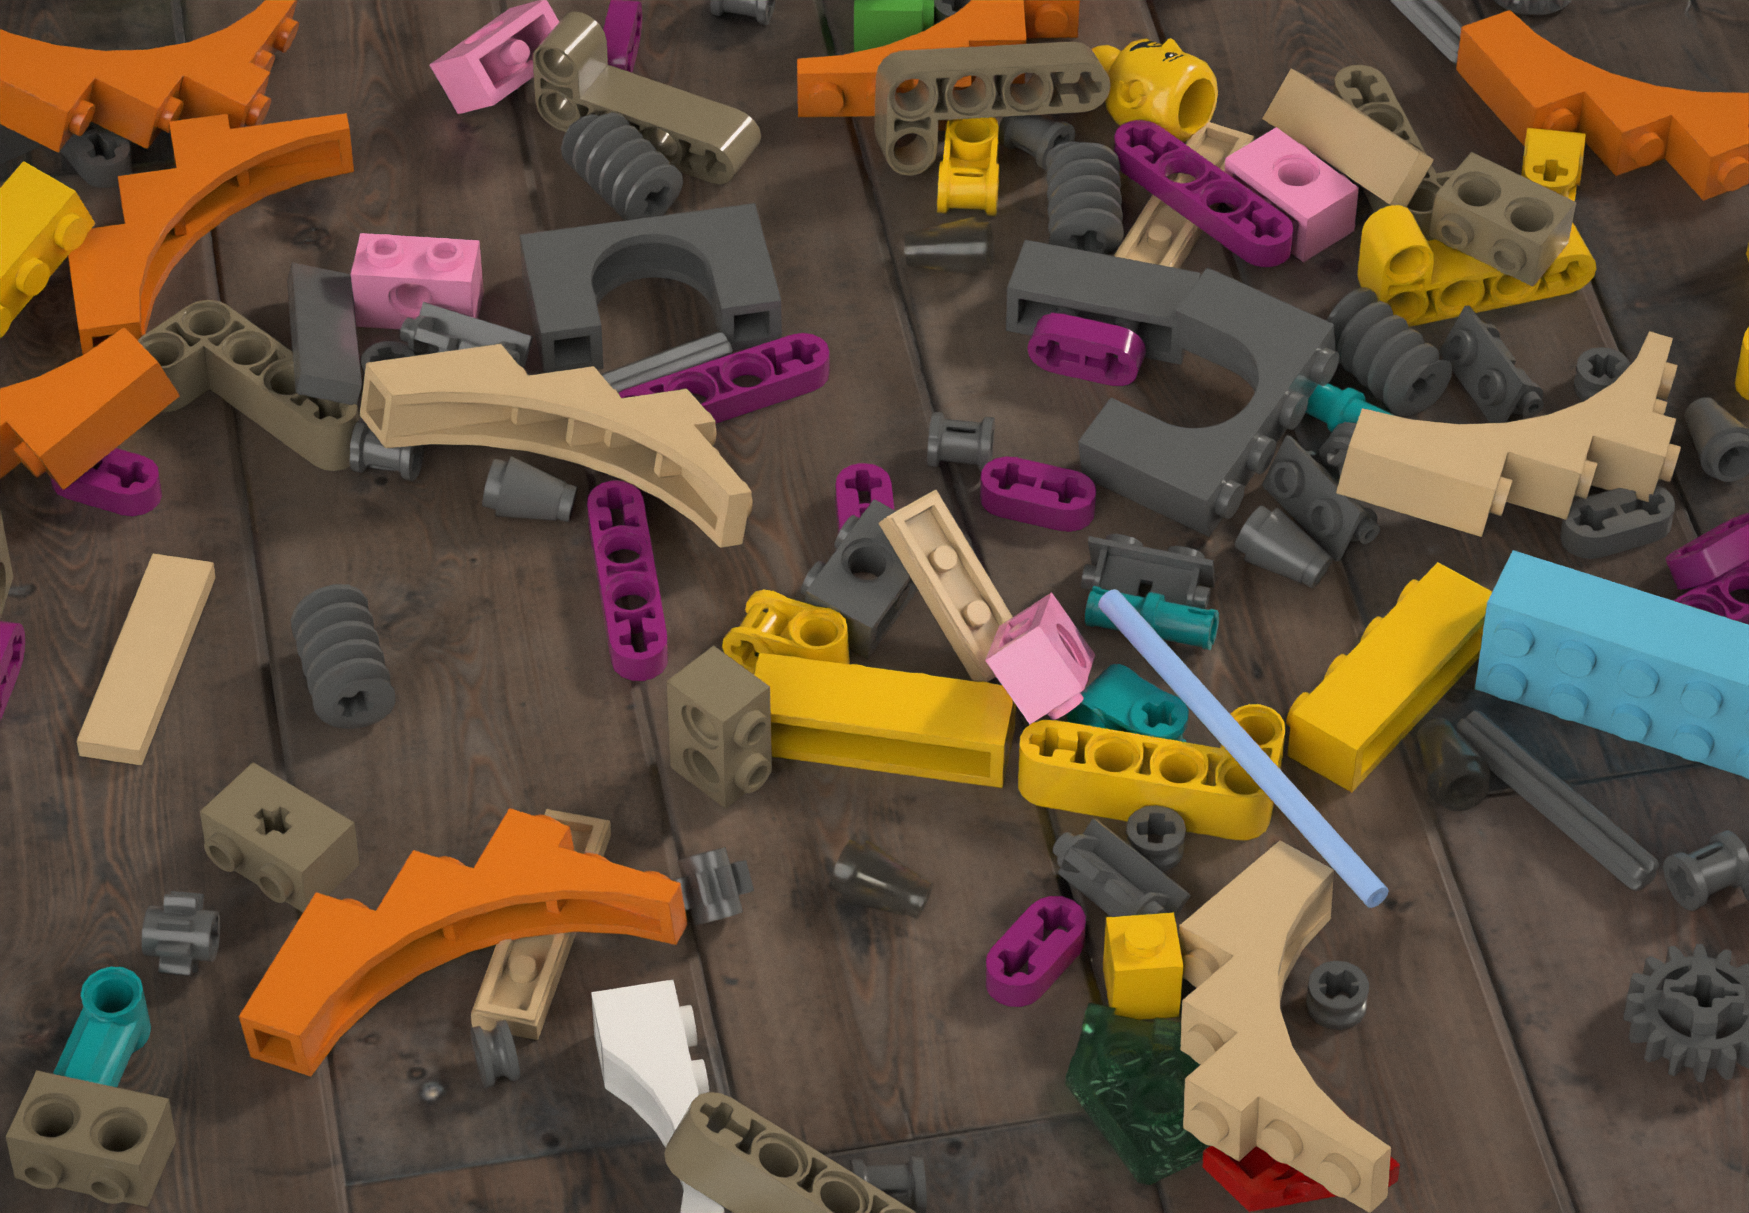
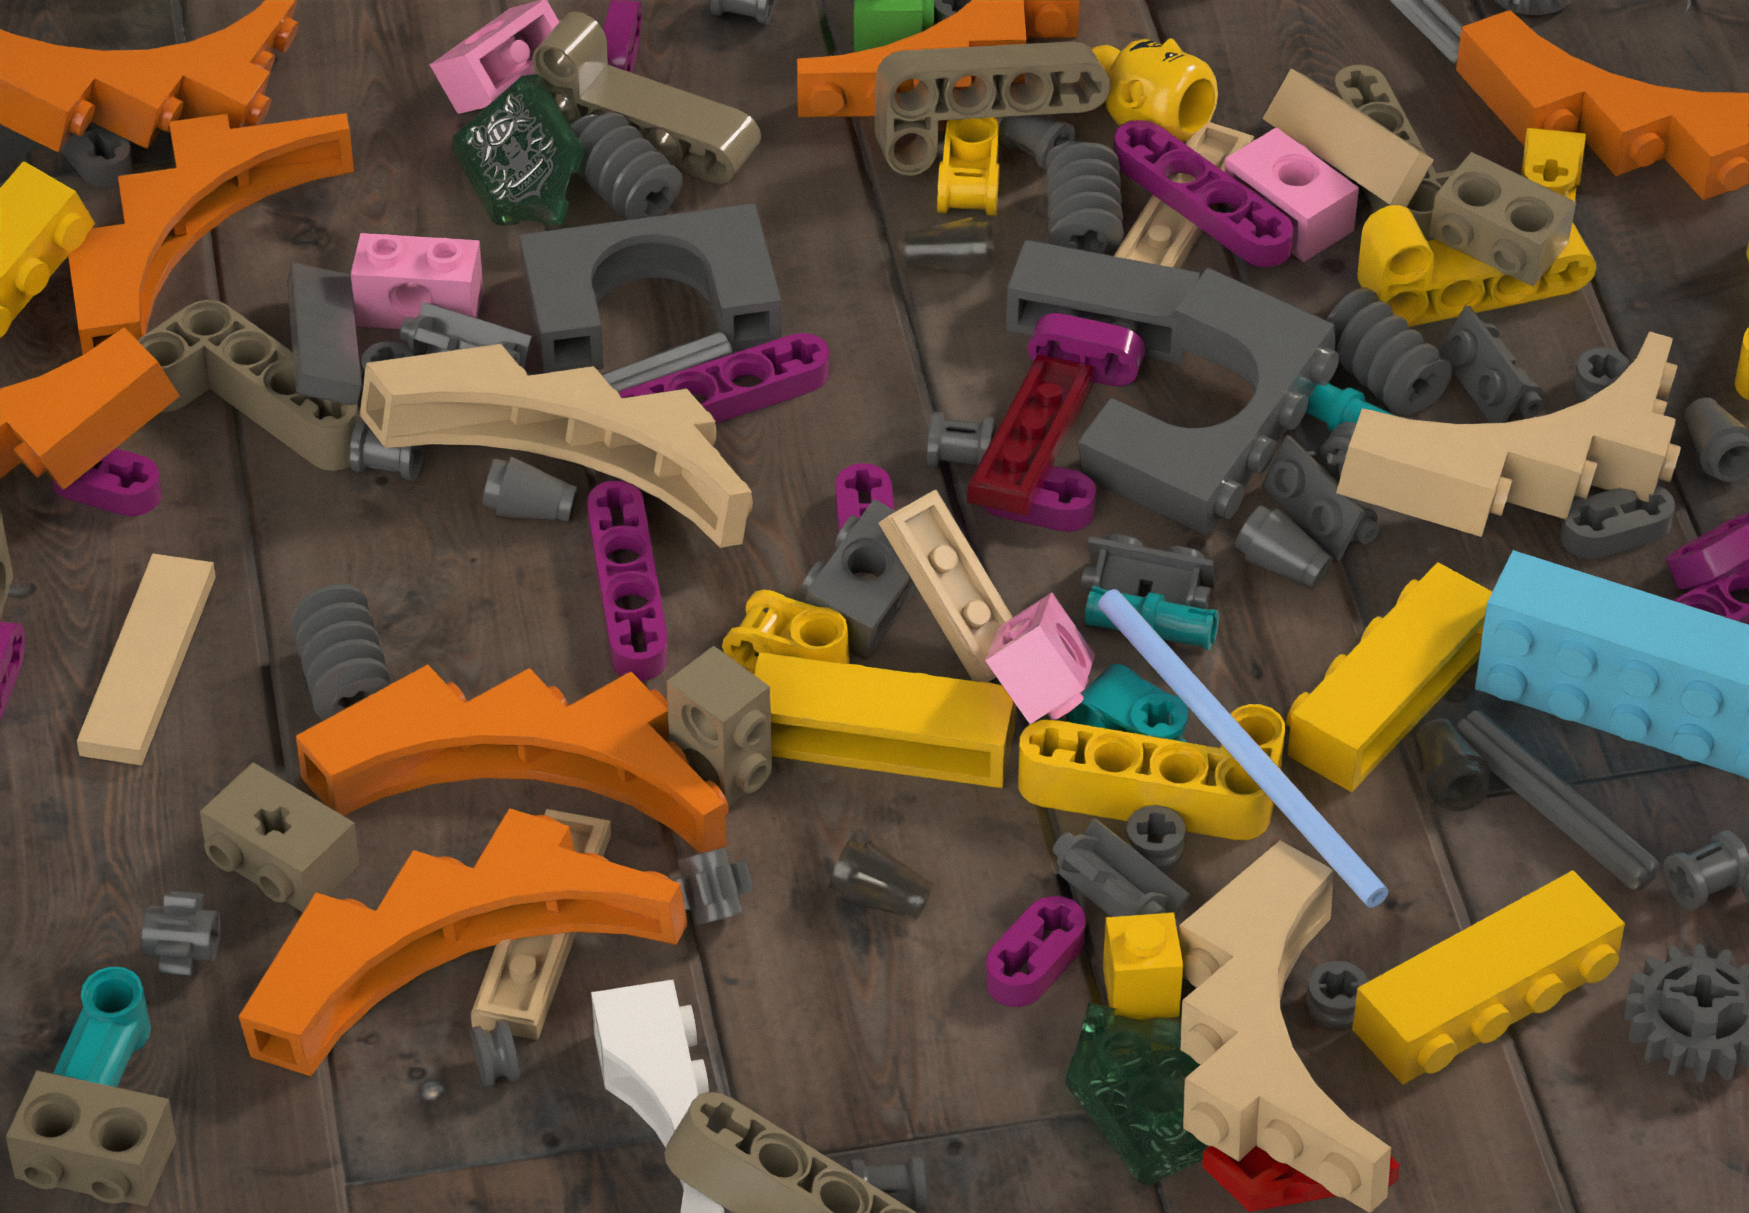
none -> orange arch [296,664,729,853]
none -> clear green tile [452,74,585,226]
none -> dark red tile [967,354,1095,516]
none -> yellow brick [1352,870,1625,1085]

